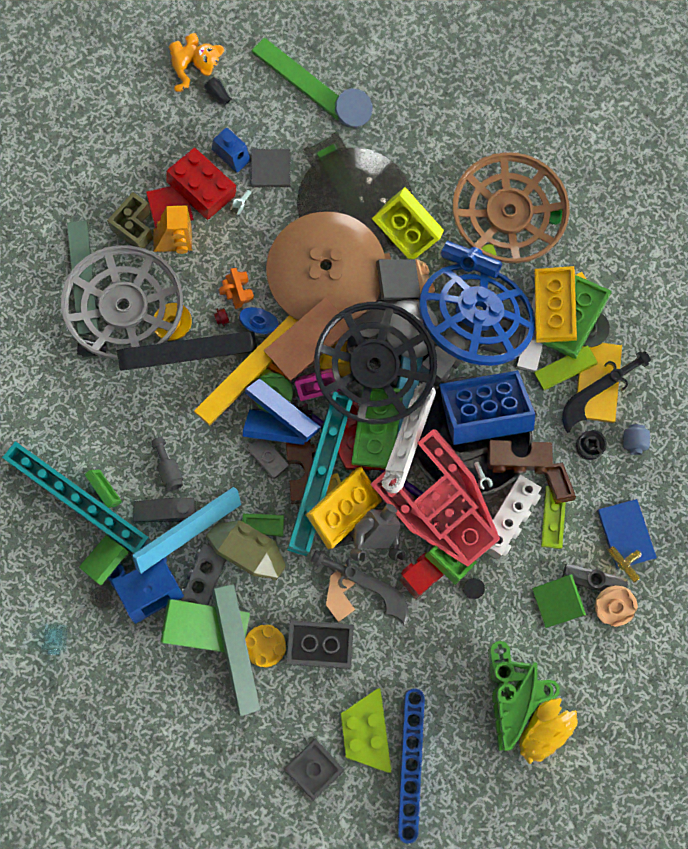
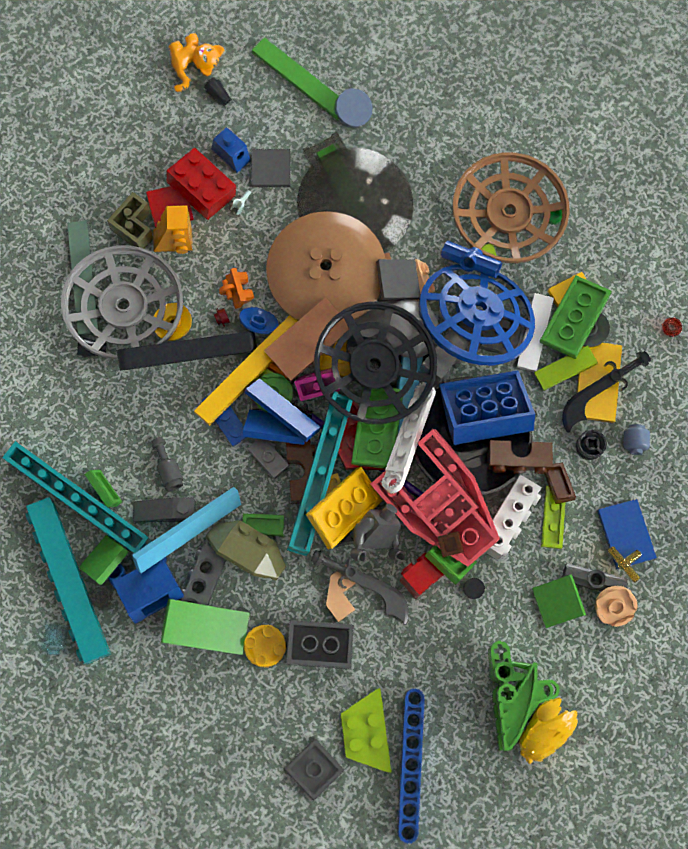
sand green tile [212,584,260,716] -> none
neon yellow slope [372,187,444,259] -> none
light aqua hand [474,462,492,490] -> none
yellow tile [534,266,577,343] -> none
none -> teal brick [25,497,111,665]
none -> blue plate [201,397,248,447]
none -> reddish brown tile [438,531,464,557]
none -> clear red plate [662,317,682,337]

